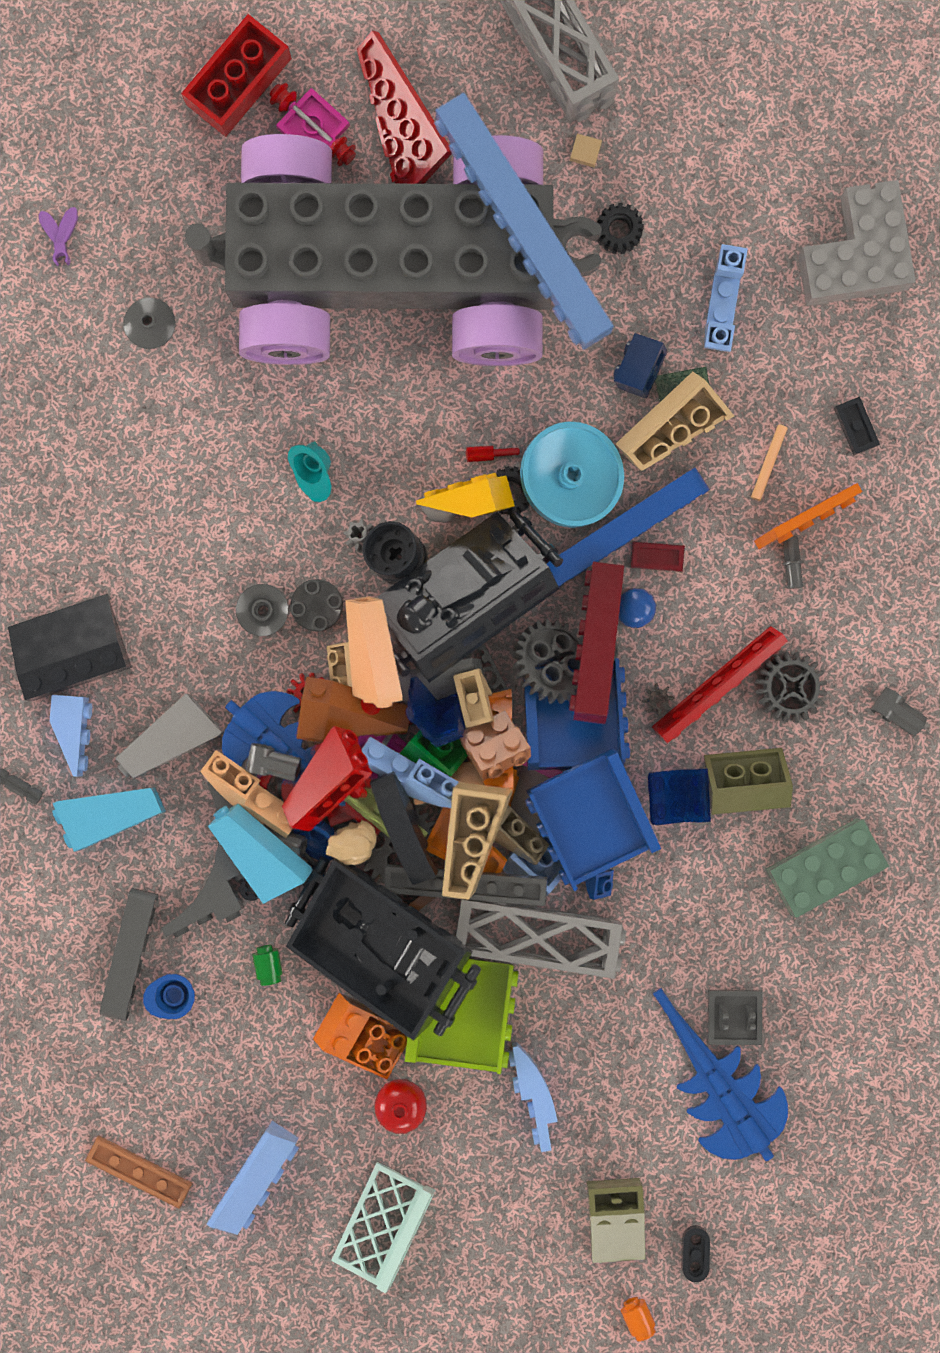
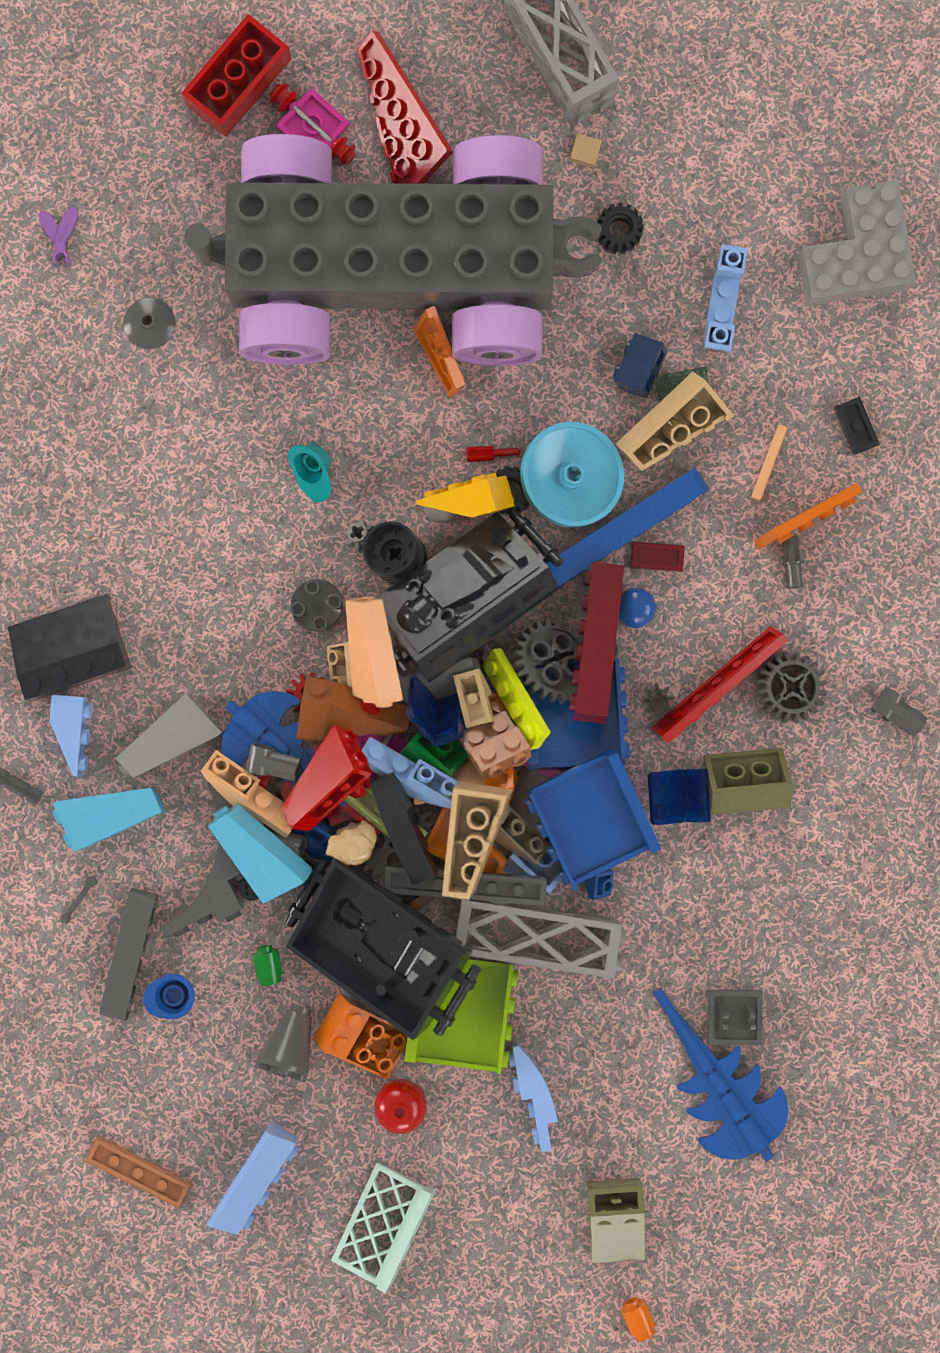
dark grey dish [236,584,289,636] -> none
medium blue brick [434,93,614,350] -> none
black plate [681,1225,710,1282] -> none
sand green brick [765,818,889,918] -> none
none -> dark grey hinge [60,876,97,924]
none -> dark grey cone [255,1004,312,1083]
none -> orange wing [413,306,465,398]
none -> neon yellow plate [482,648,551,750]

